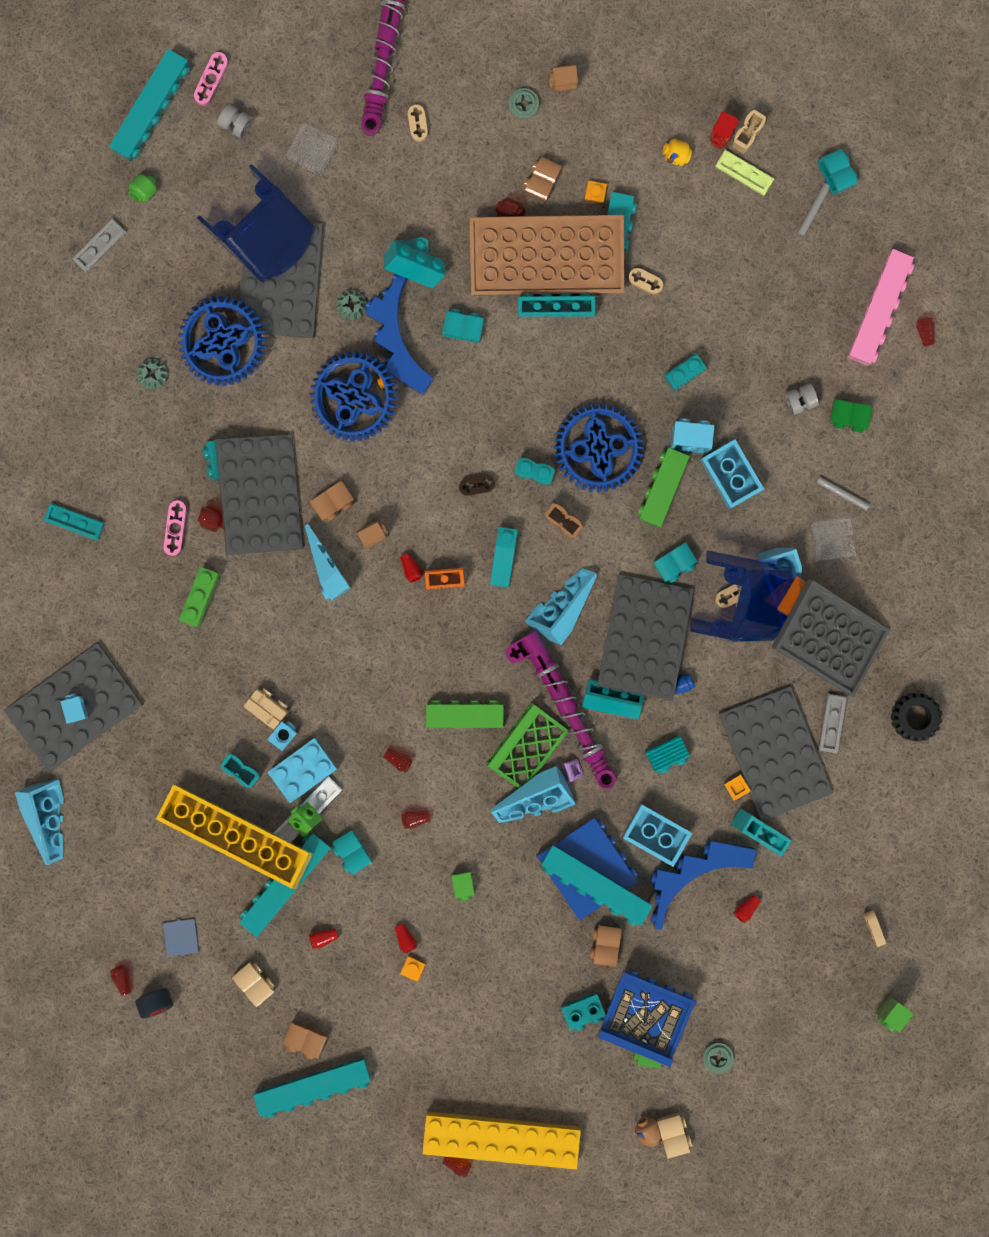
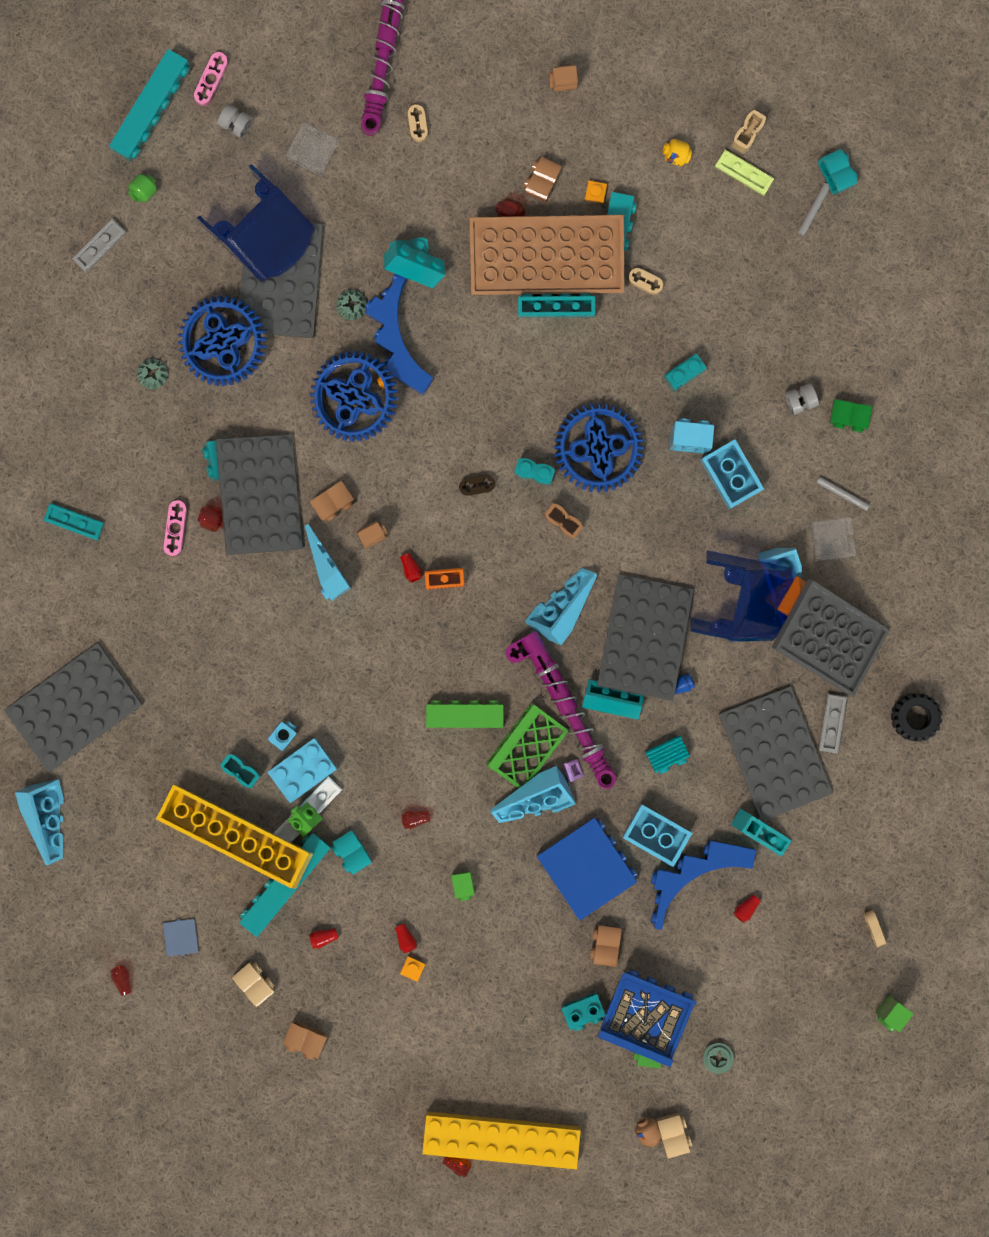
medium azure brick [60,693,88,724] -> none
black wheel [135,988,173,1019] -> none
bright green brick [179,567,221,628] -> none
tan brick [243,688,289,730] -> none
teal brick [253,1057,372,1118] -> none
clear red cone [383,748,413,773] -> none
teal brick [442,309,484,343] -> none
teal slope [490,527,518,588] -> none
sand green gear [509,88,539,119] -> none
teal brick [541,844,653,926] -> none
bright green brick [637,447,690,528] -> none
teal brick [653,542,698,584] -> none
red brick [709,112,739,148] -> none
tan beam [715,582,750,608] -> none
light orange plate [724,774,750,801] -> none
bright pink brick [847,249,915,366] -> none
clear red cone [916,317,935,347] -> none

